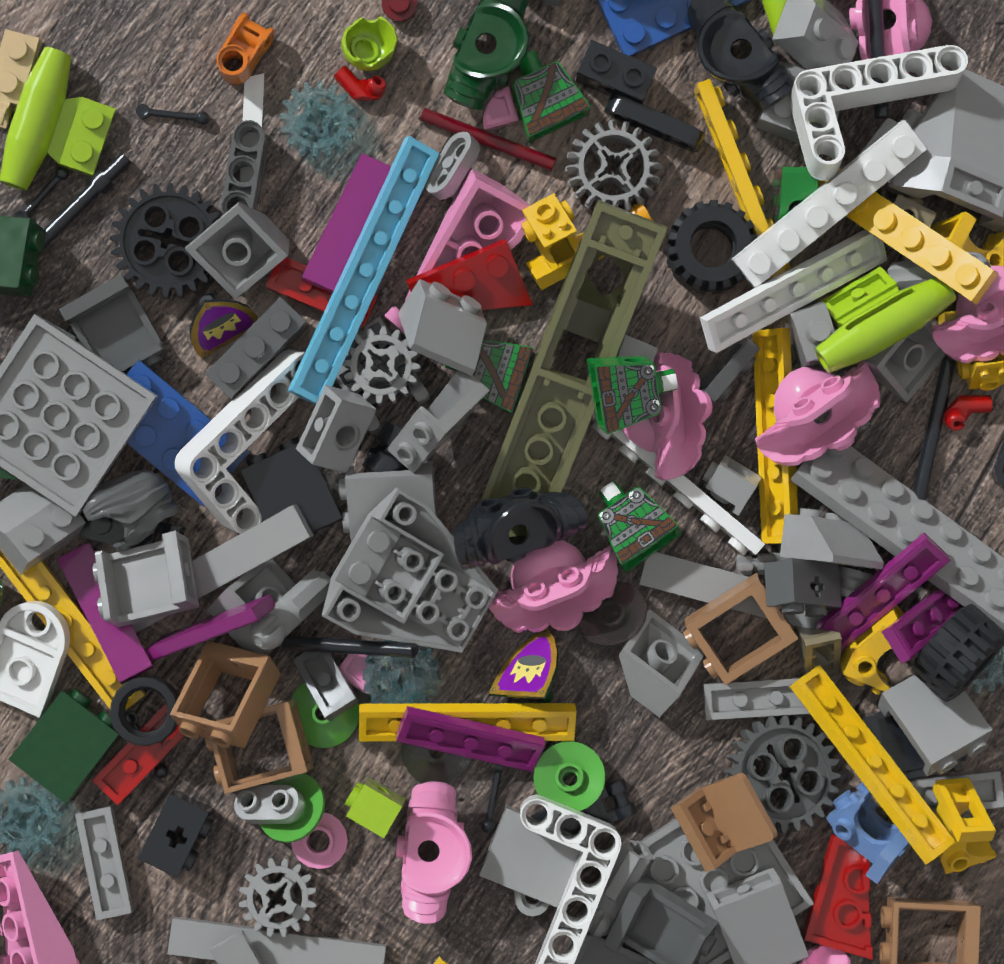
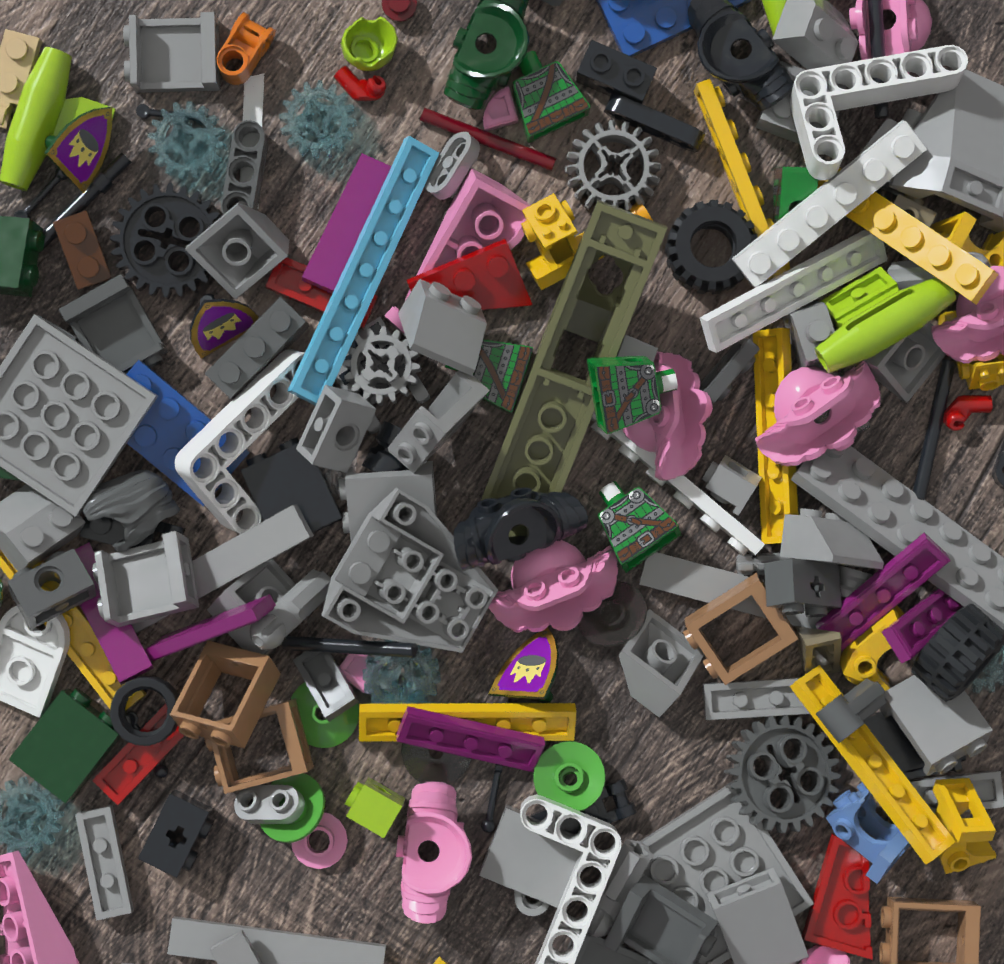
light grey gear [239,858,318,937] -> none
medium nougat bracket [671,773,778,872] -> none
none -> dark grey brick [7,548,96,630]
none -> shield [45,107,112,194]
none -> reddish brown plate [53,210,112,290]
none -> light grey panel [123,12,221,93]
none -> clear light blue gear [147,101,226,180]
none -> dark grey piece [816,678,886,743]

